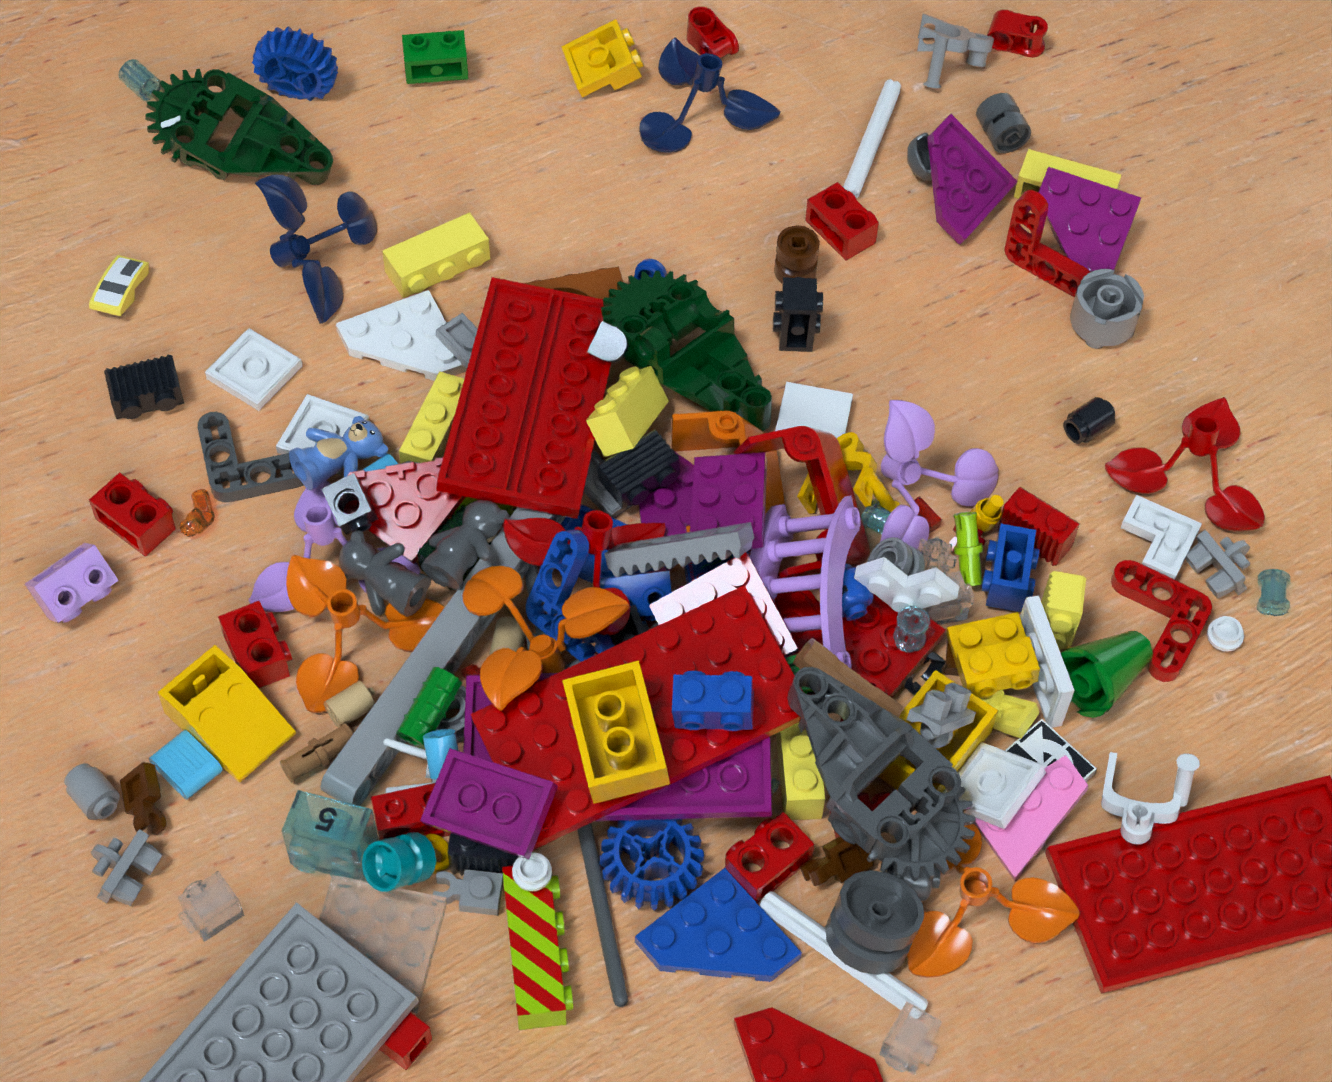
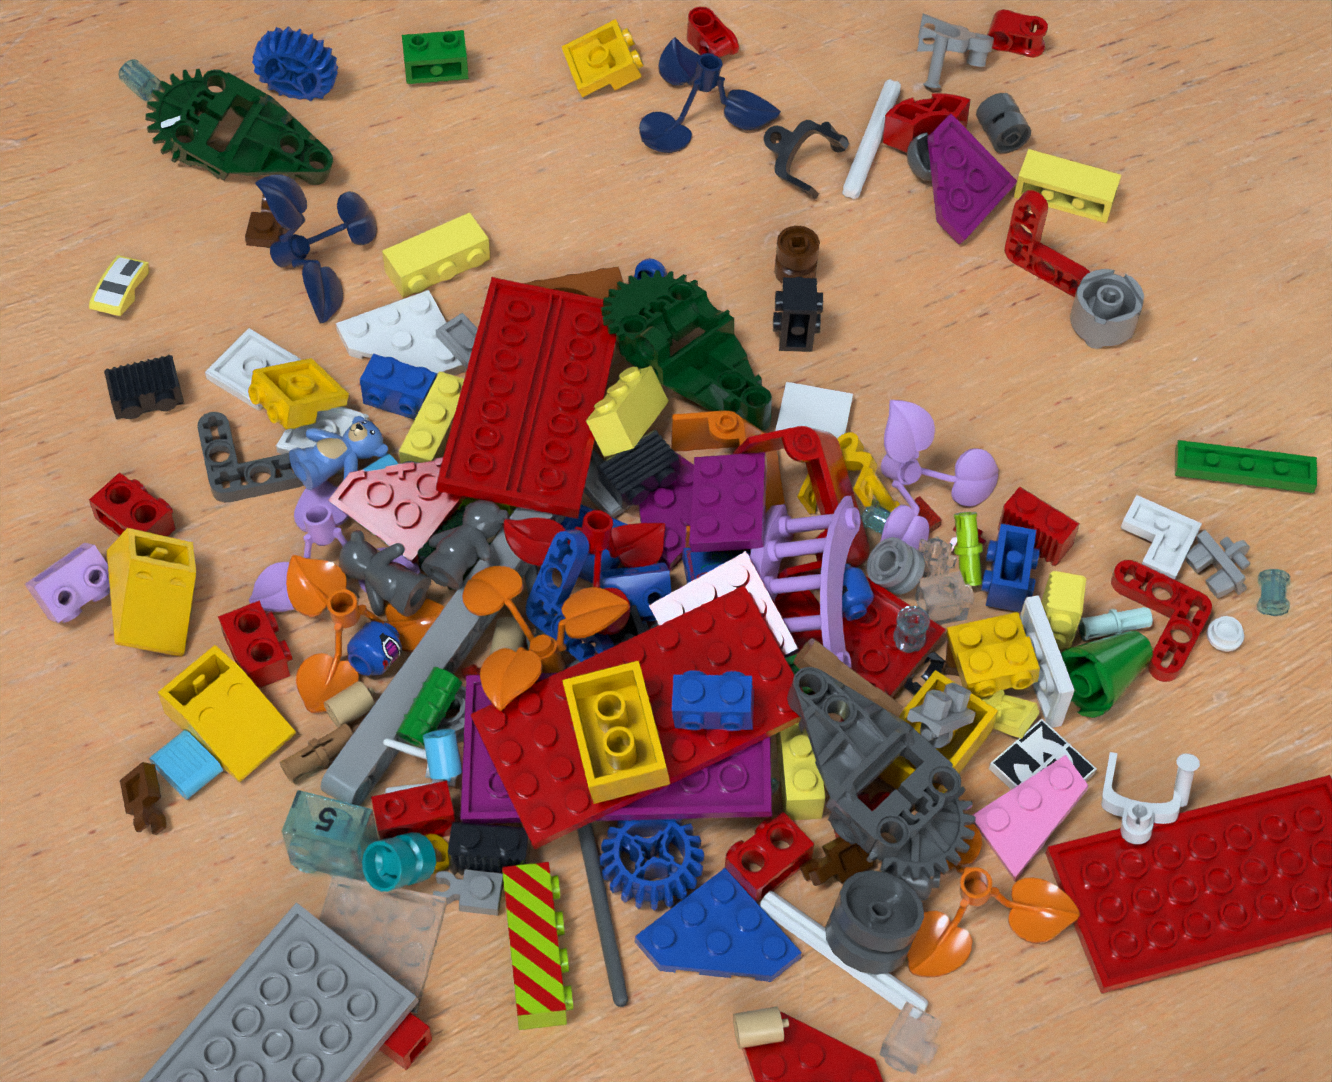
light grey brick [64,763,120,820] -> none
light grey hips [91,829,163,906] -> none
clear brick [178,871,245,942] -> none
clear orange arm [179,489,215,537] -> none
brick [322,473,379,535] -> none
magenta plate [420,748,558,860] -> none
white plate [512,852,552,891] -> none
tile [587,321,629,363] -> none
light grey gear [604,522,754,577] -> none
red brick [805,182,879,261] -> none
white plate [854,557,960,615] -> none
white tile [943,742,1046,829] -> none
yellow cylinder [970,495,1004,532] -> none
magenta plate [1039,167,1141,272] -> none
black brick [1063,397,1115,444] -> none
red plant [1105,397,1265,531] -> none
none -> yellow slope [107,528,196,657]
none -> reddish brown plate [245,194,284,248]
none -> yellow plate [248,358,349,430]
none -> blue head [347,621,402,676]
none -> blue brick [359,354,437,420]
none -> tan piece [733,1007,789,1049]
none -> black piece [764,120,849,199]
none -> red brick [883,93,971,152]
none -> light aqua axle [1078,607,1153,641]
none -> green plate [1175,440,1317,493]

